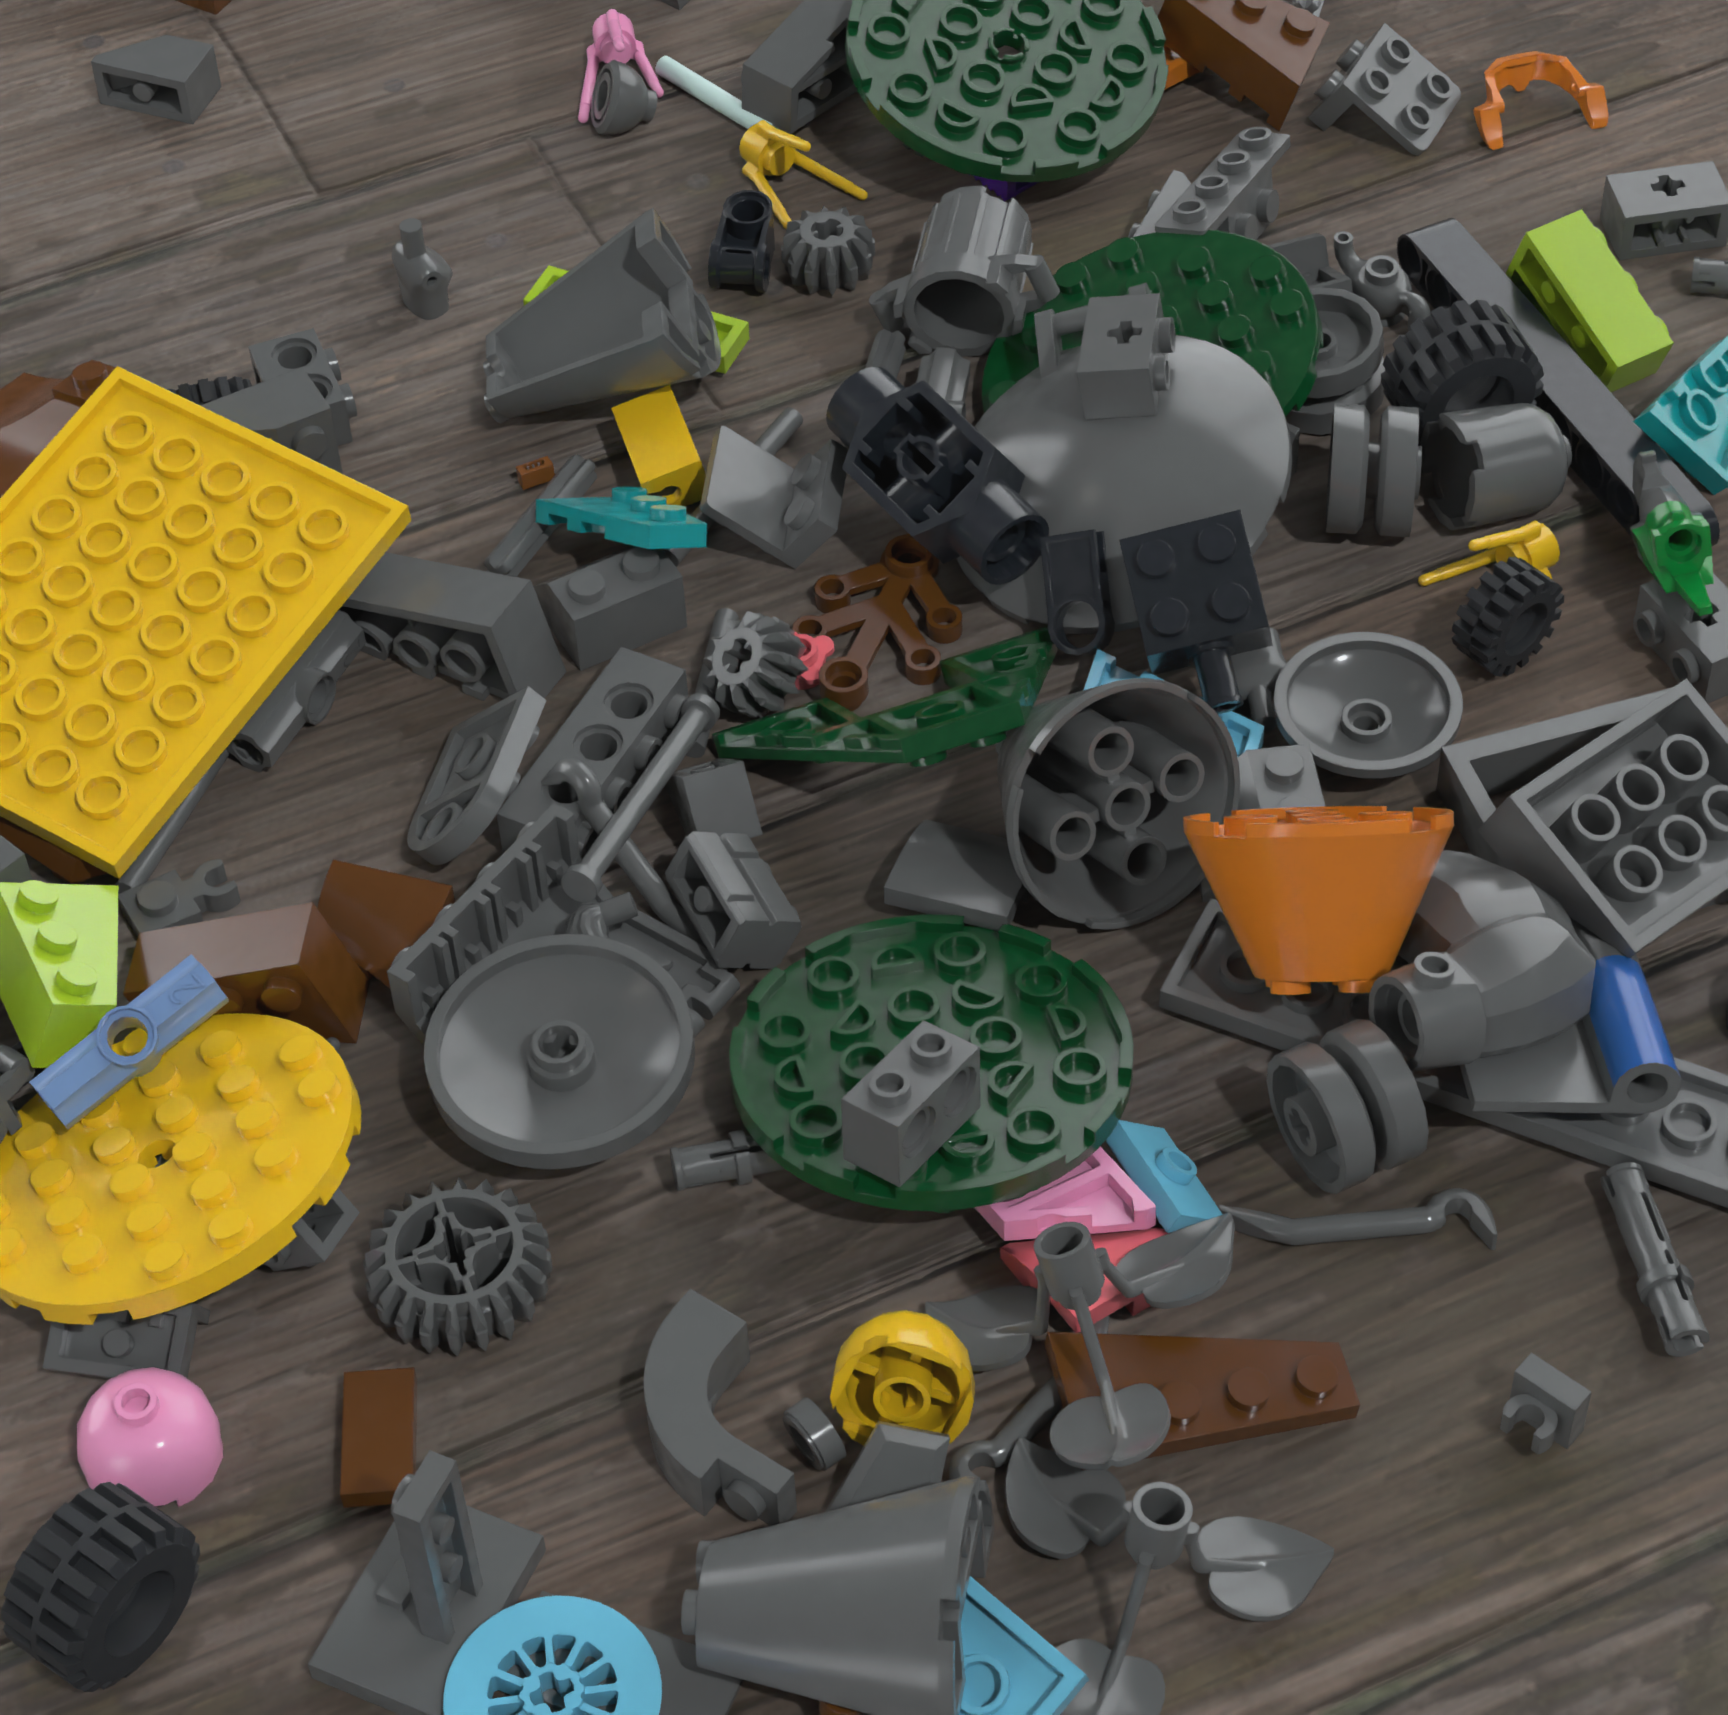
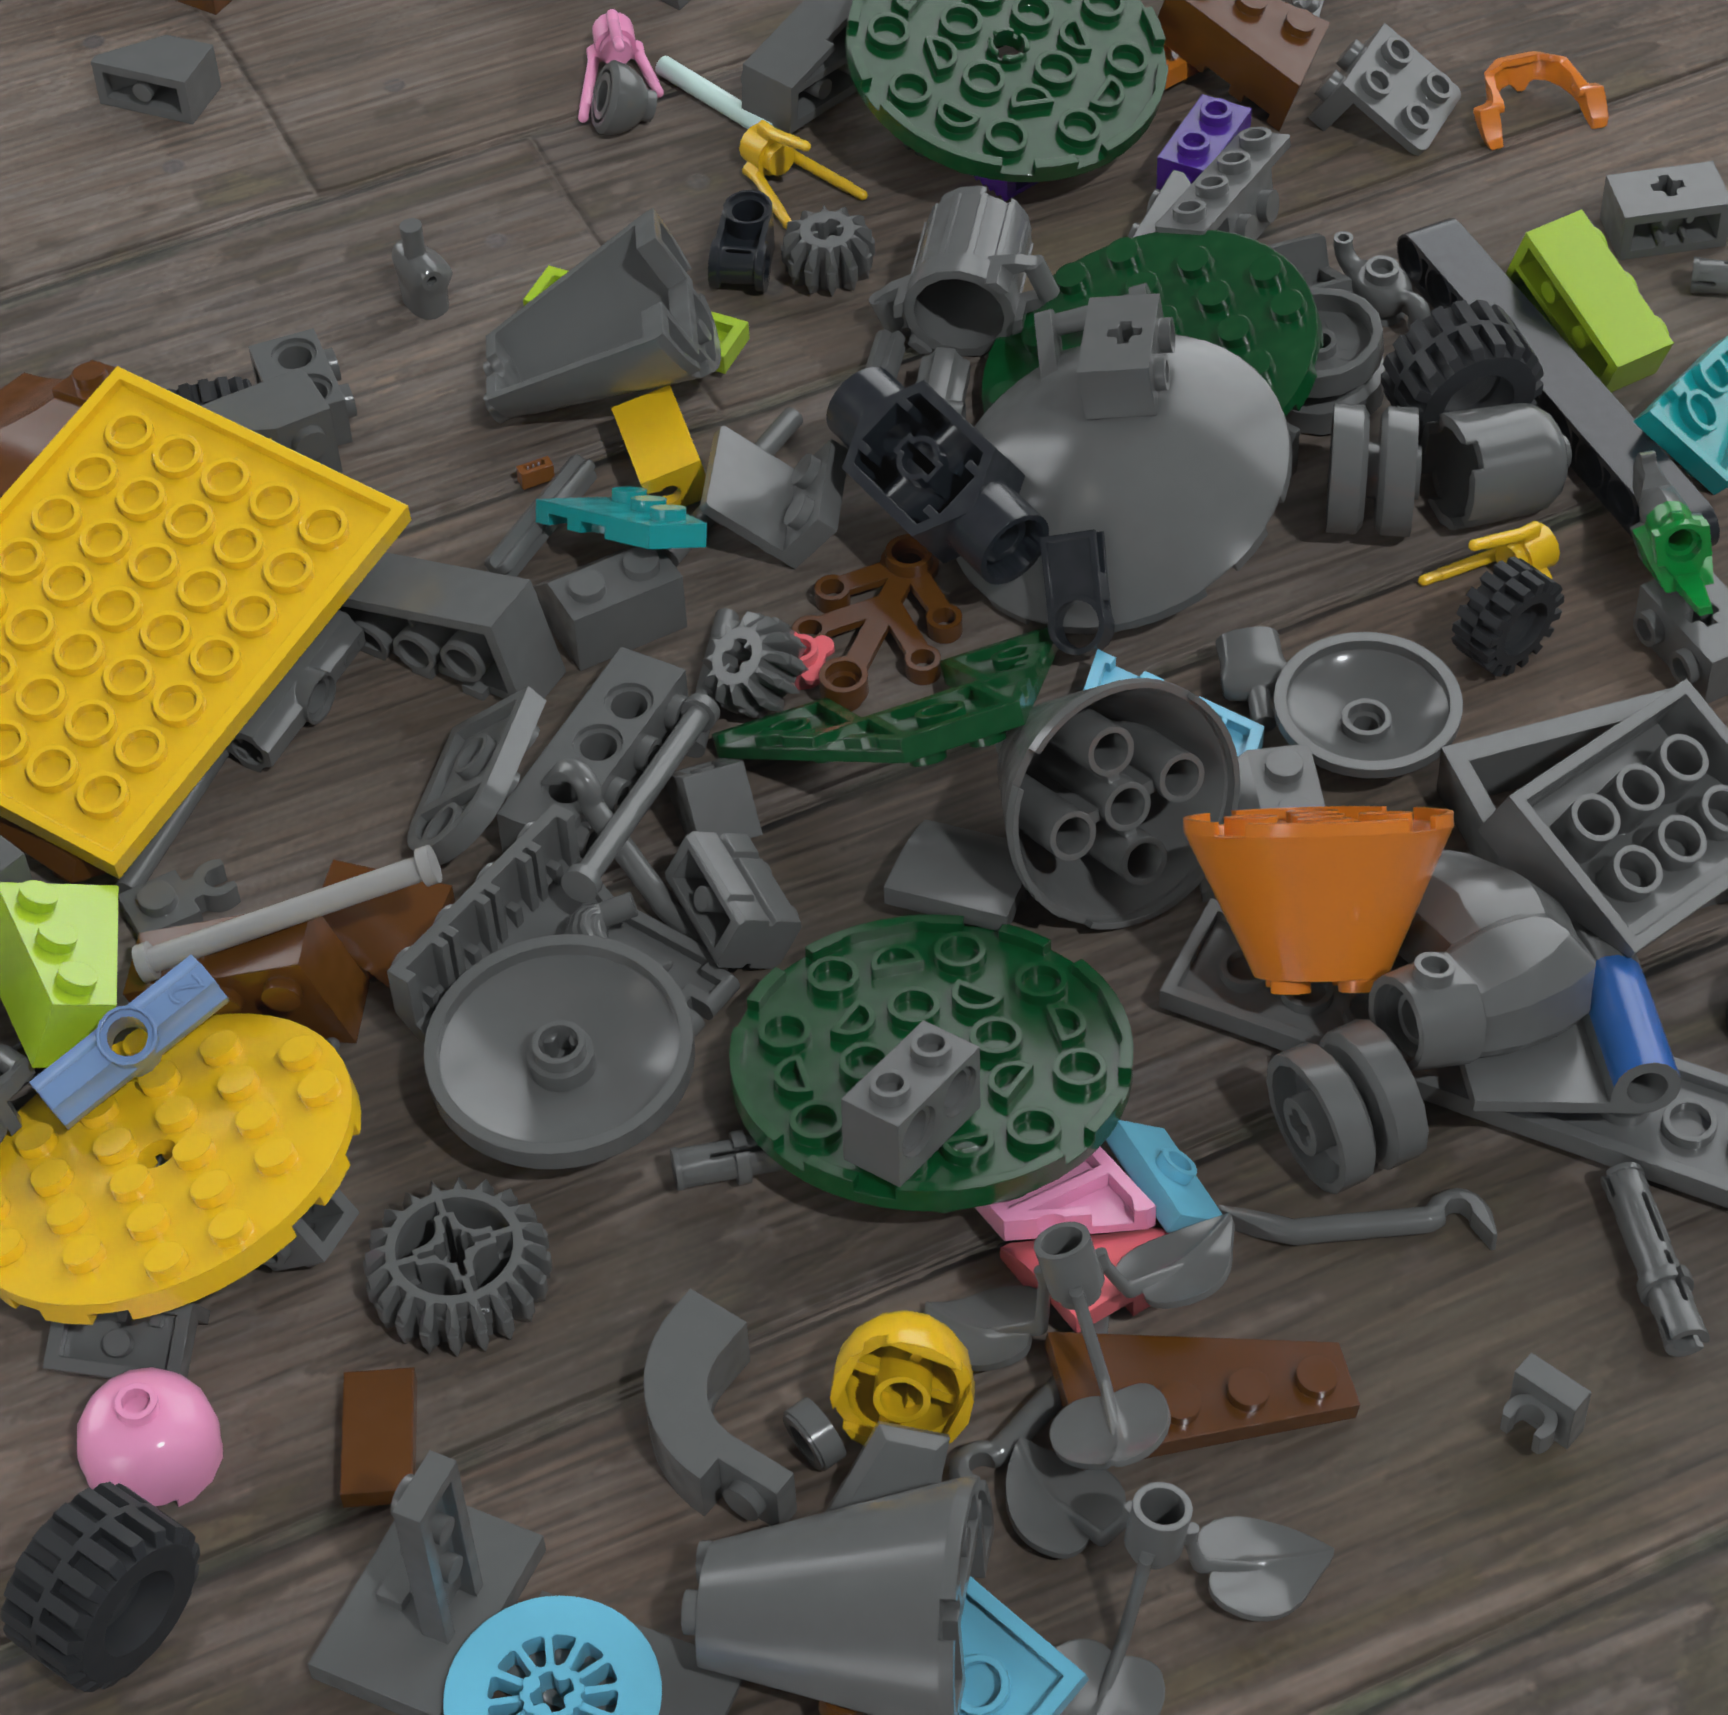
black brick [1119,510,1273,714] -> none
none -> light grey bar [132,845,442,983]
none -> dark purple brick [1156,94,1252,190]

